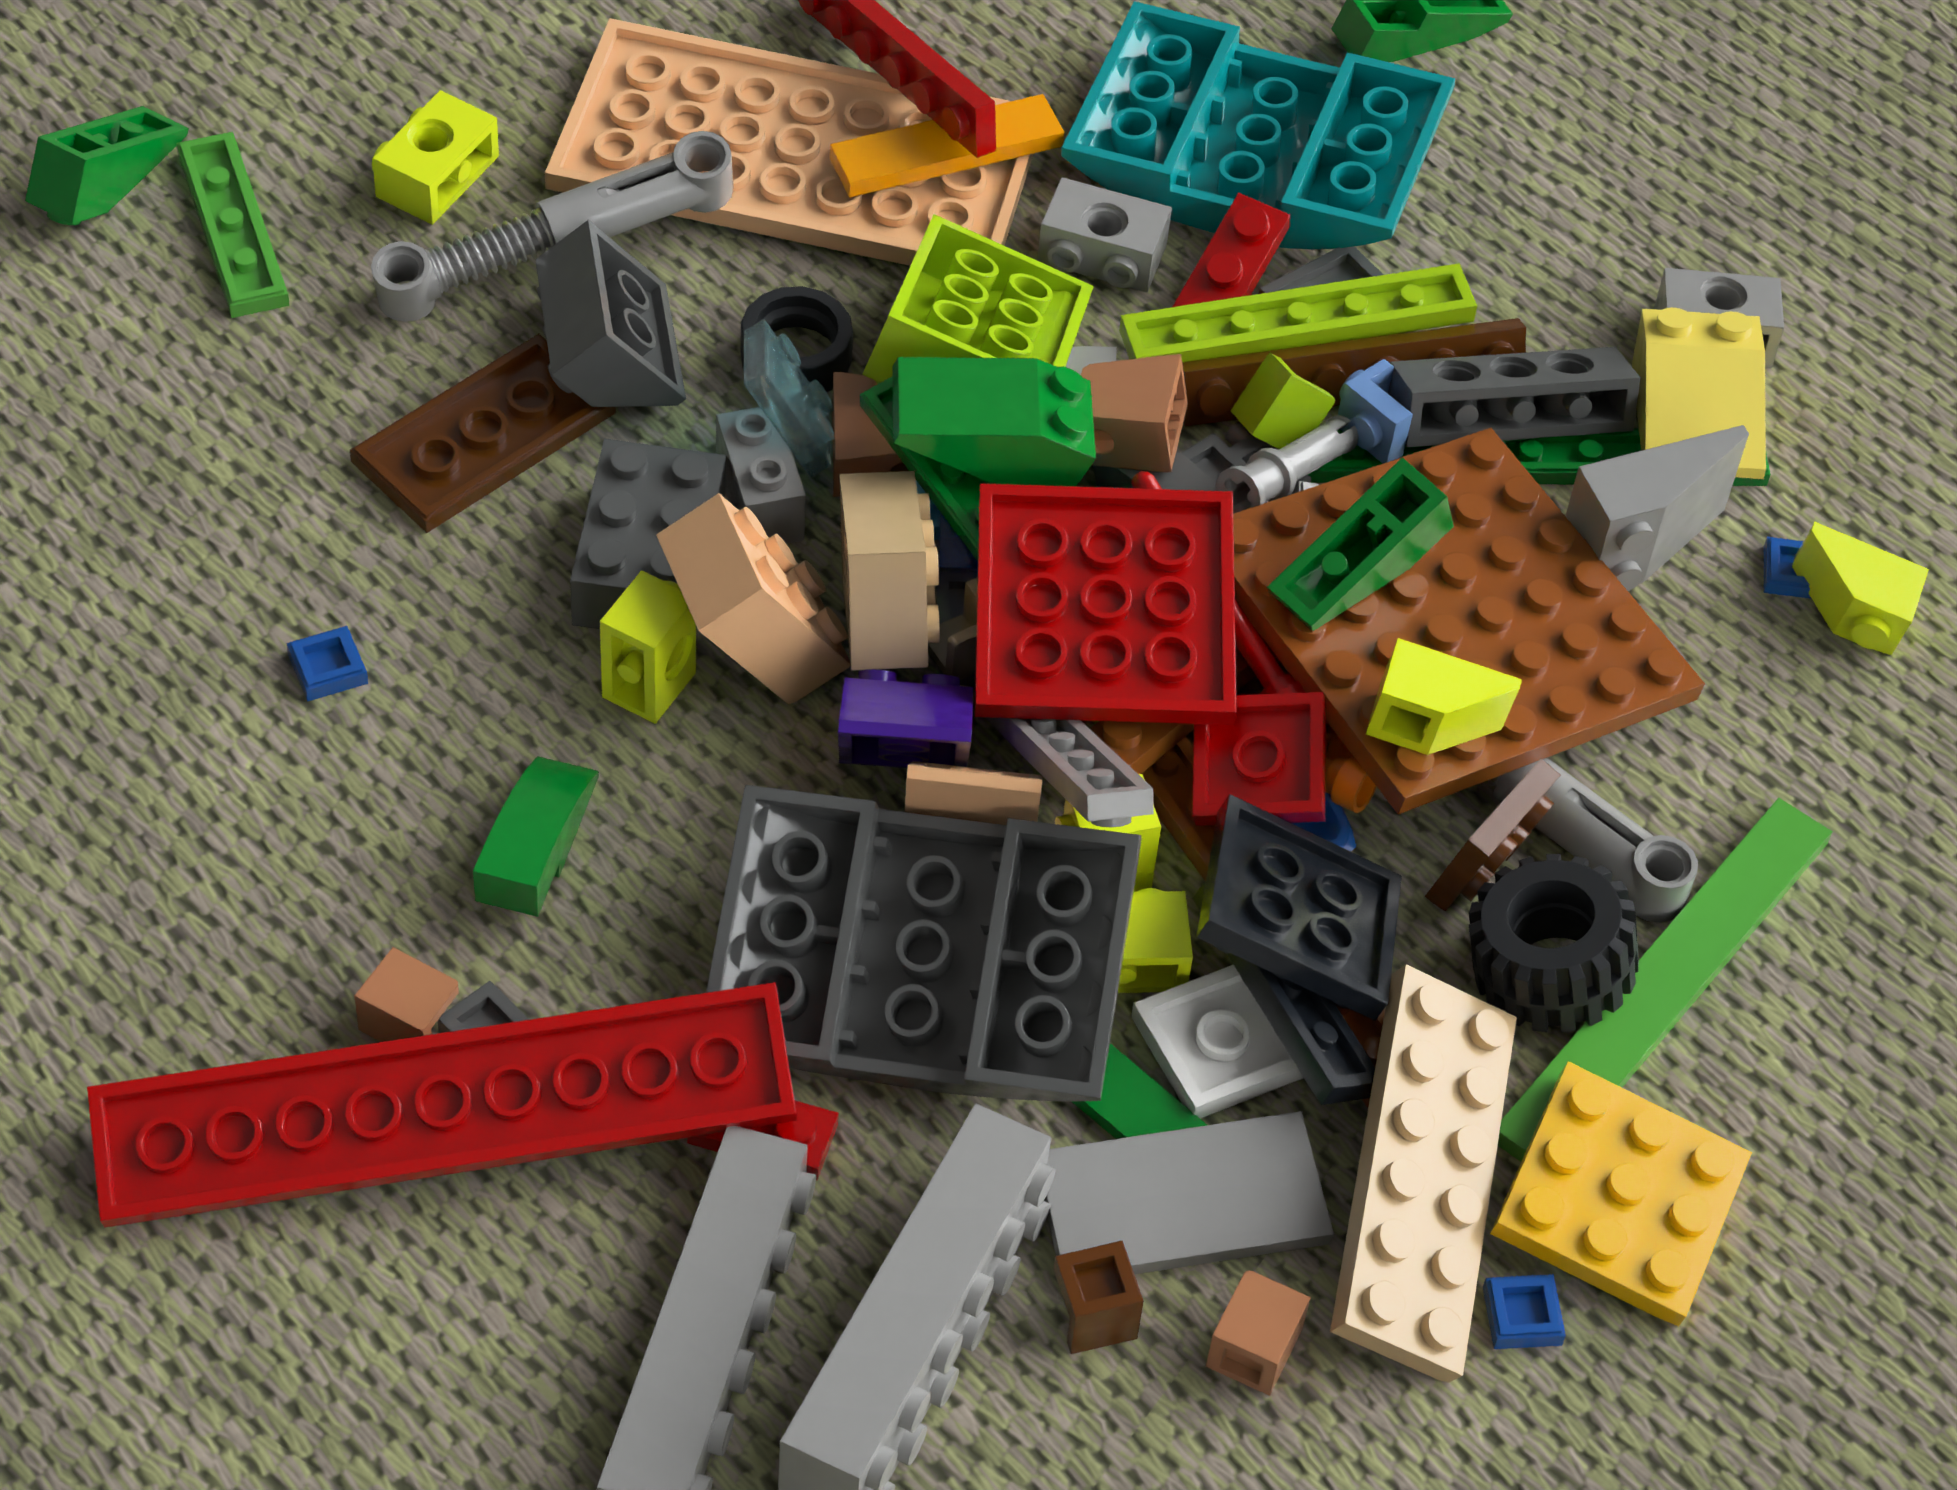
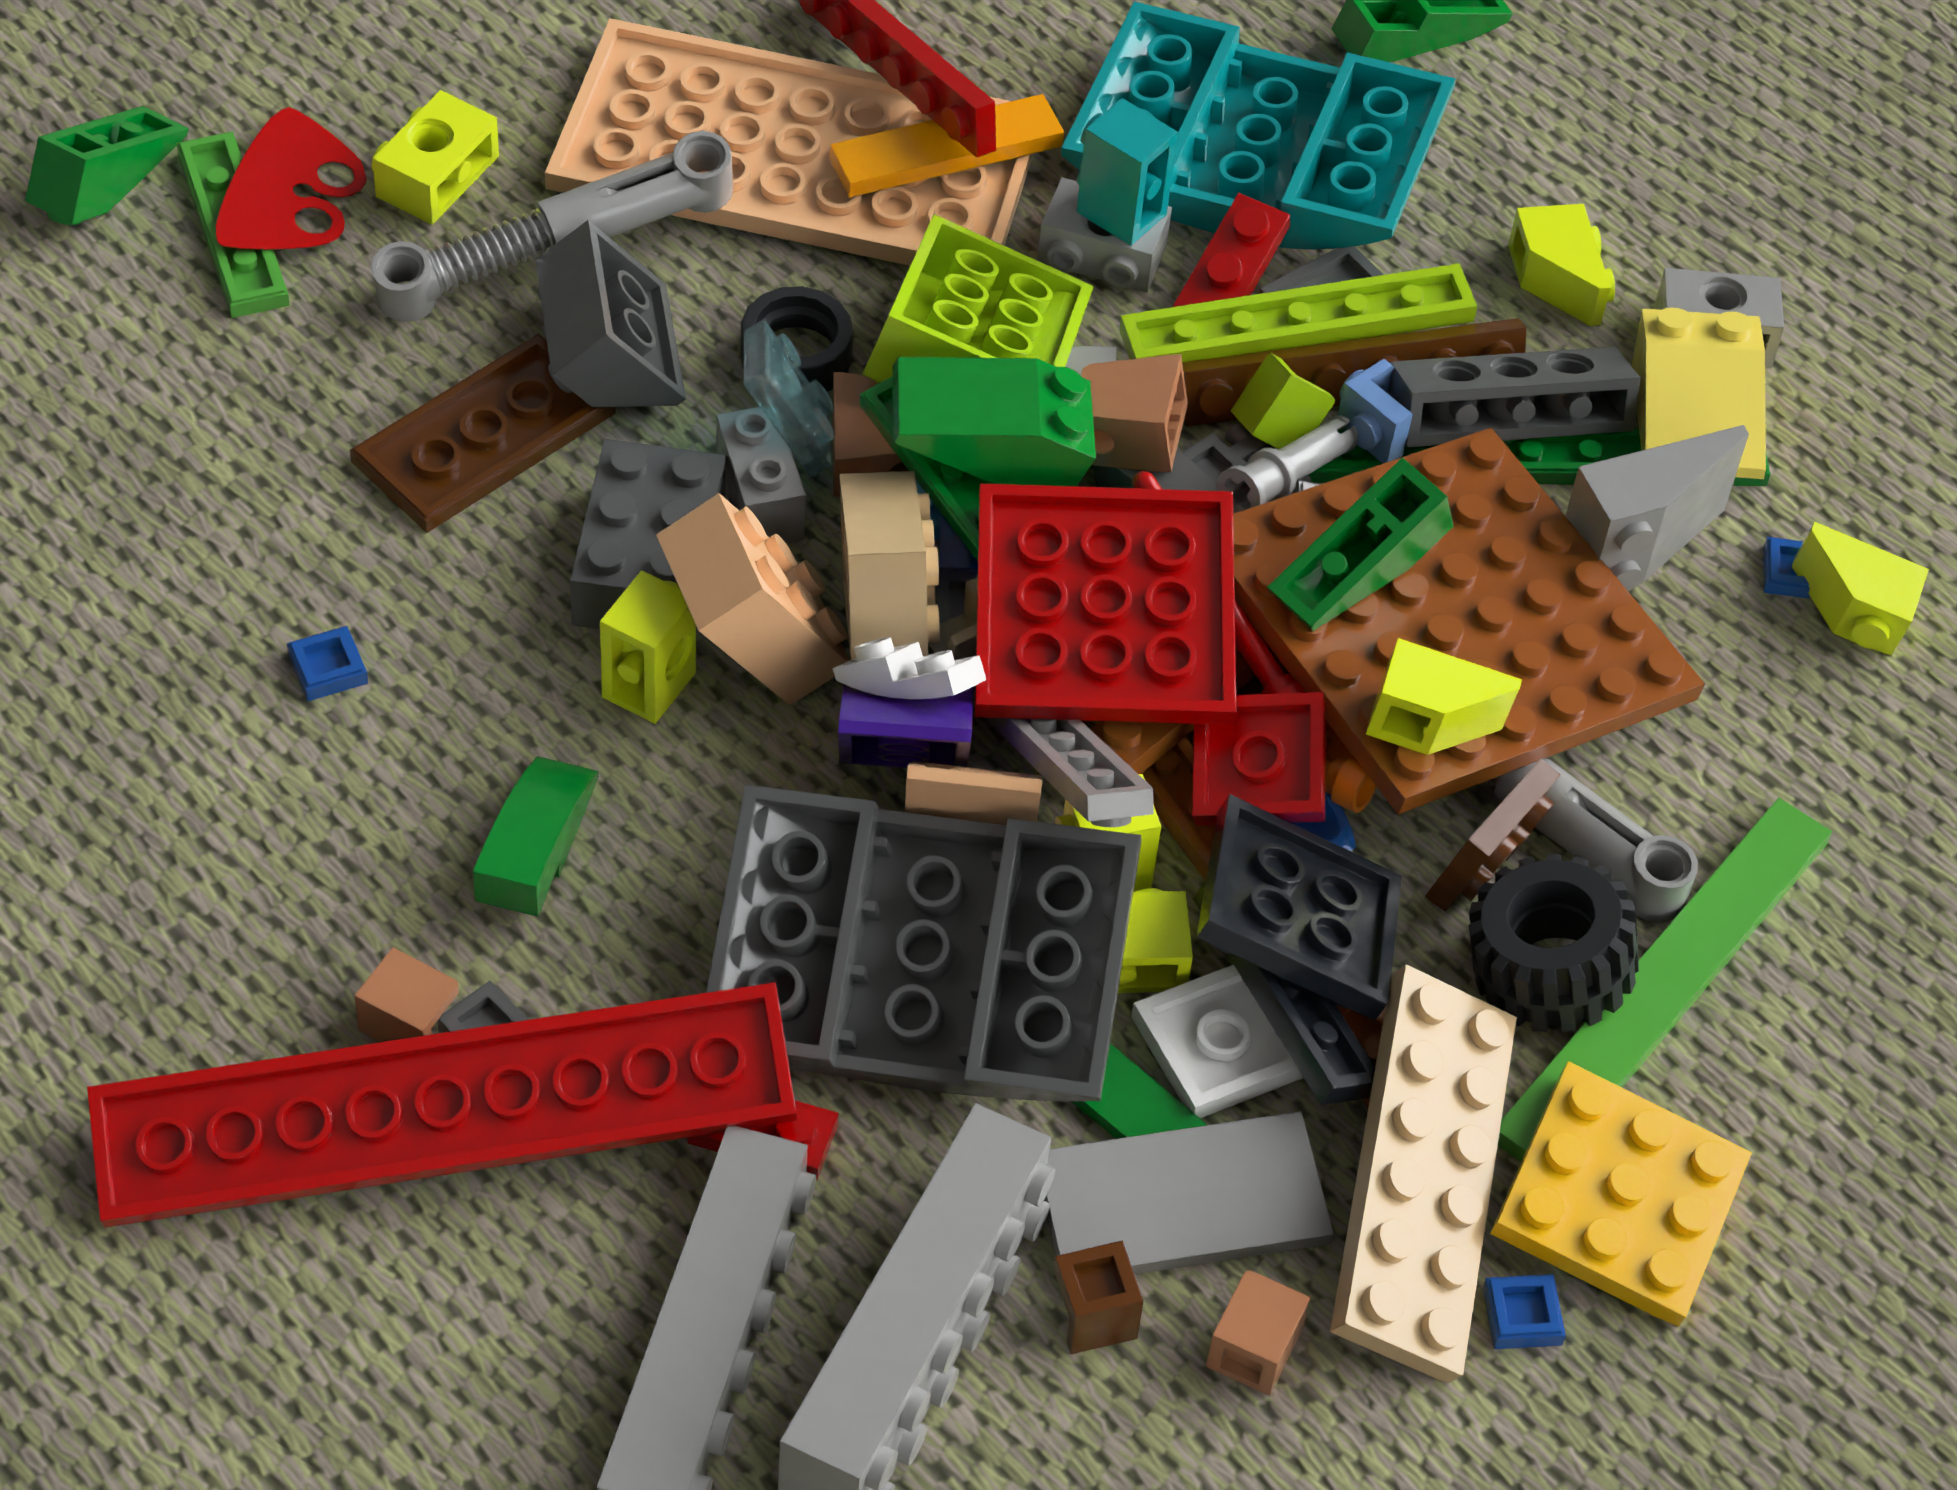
none -> red piece [216,107,367,250]
none -> white slope [833,637,986,699]
none -> teal brick [1076,98,1178,246]
none -> neon yellow slope [1508,203,1615,326]

